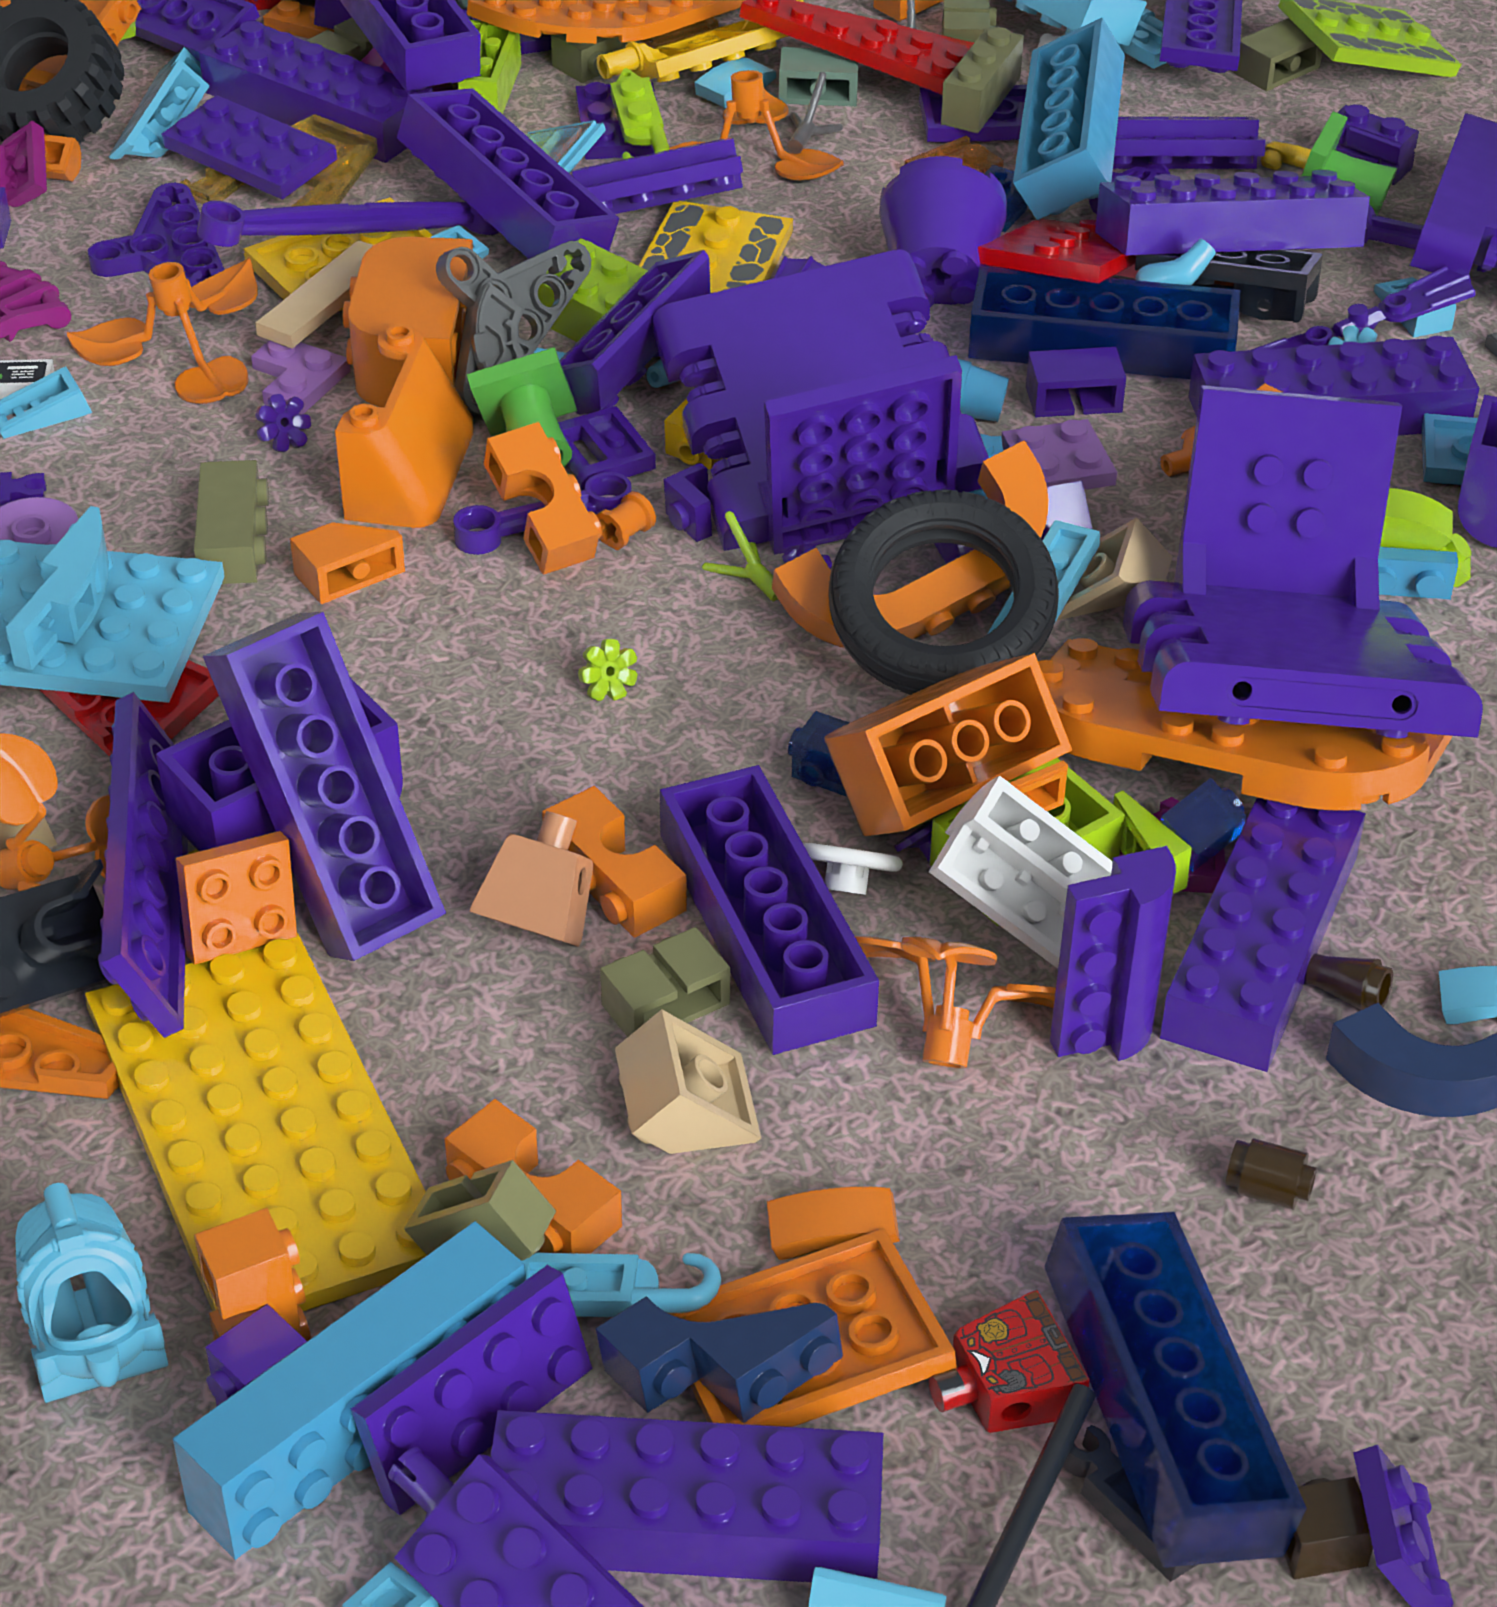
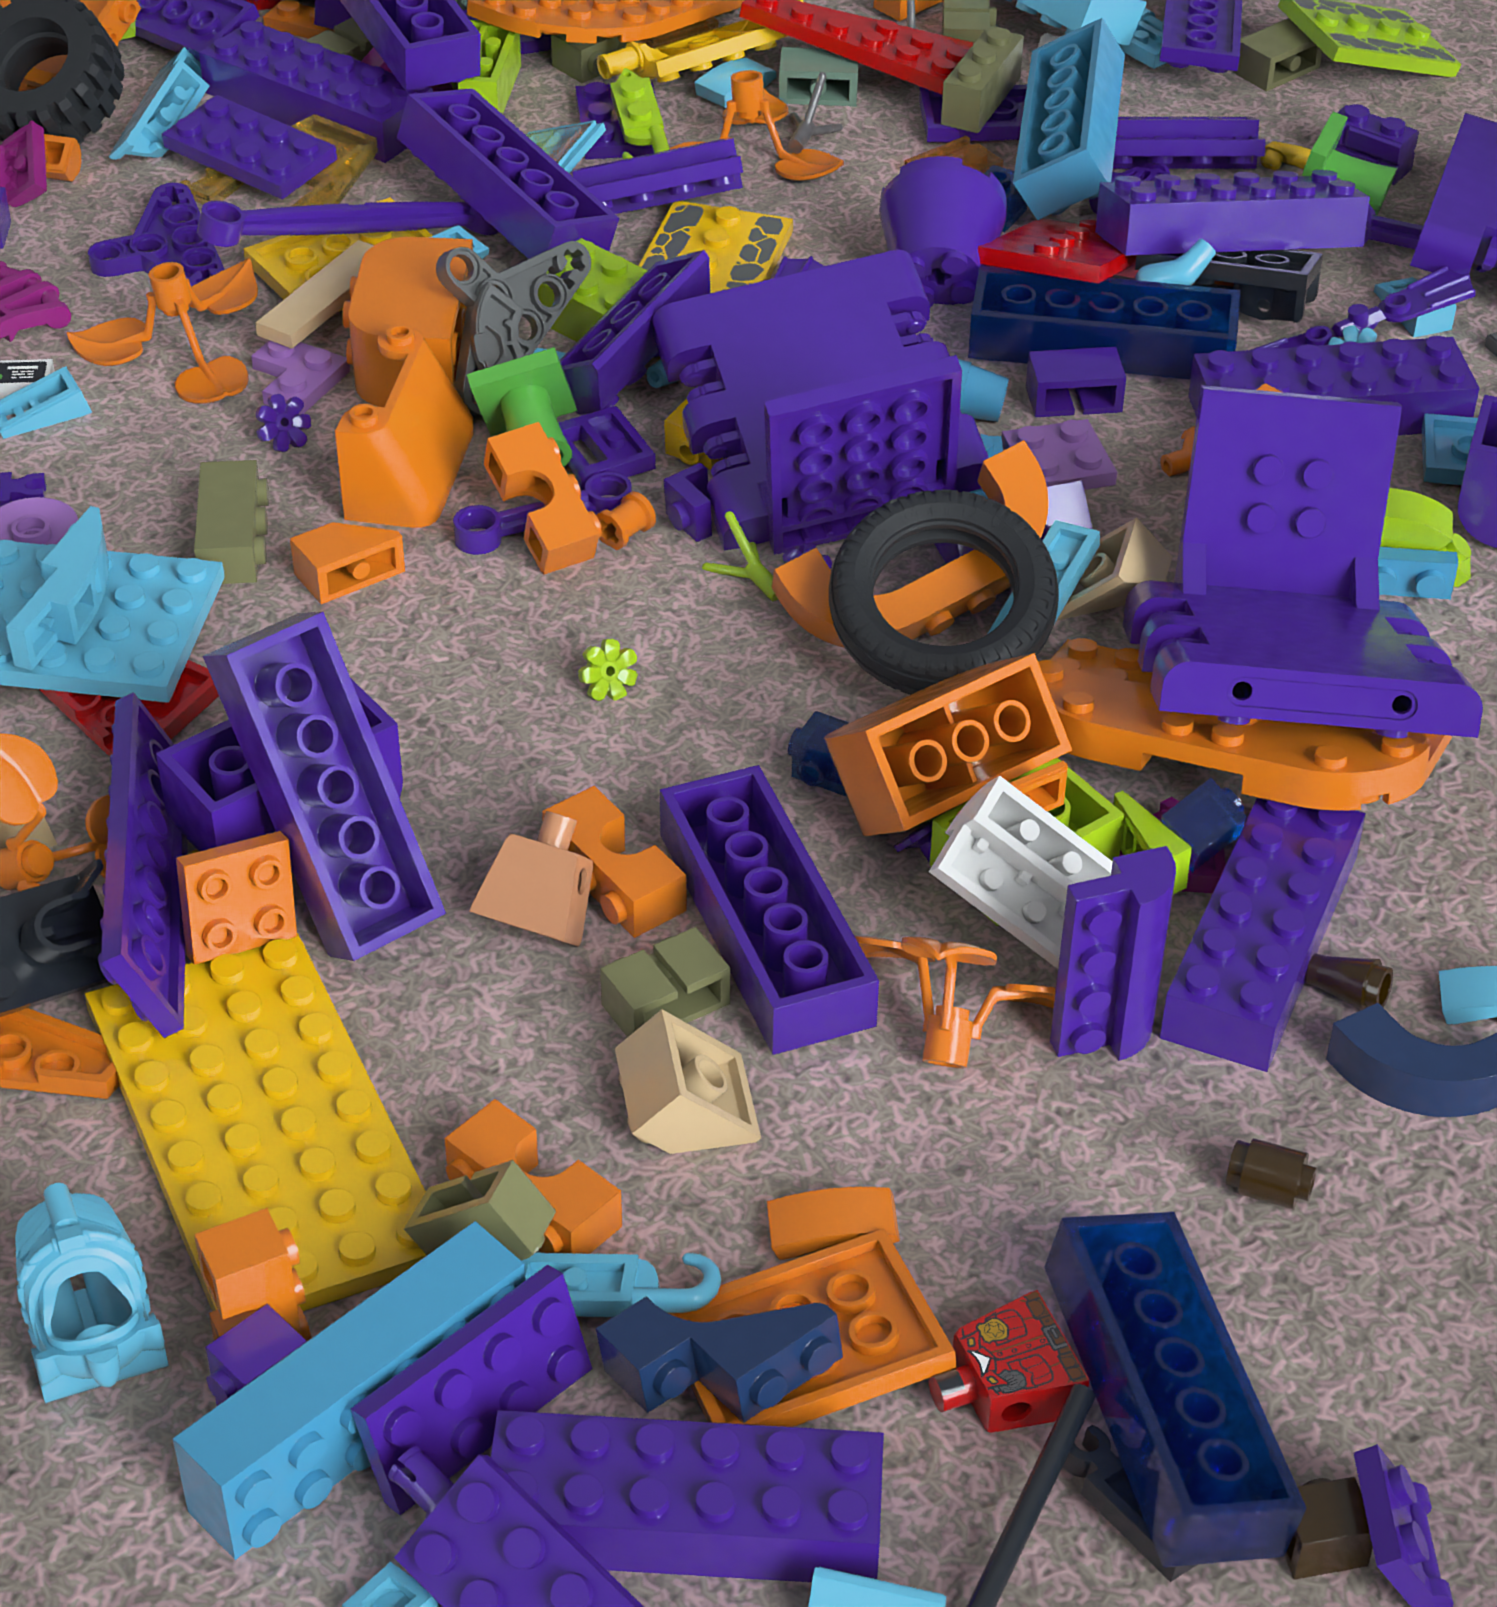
white piece [803,843,903,895] -> none

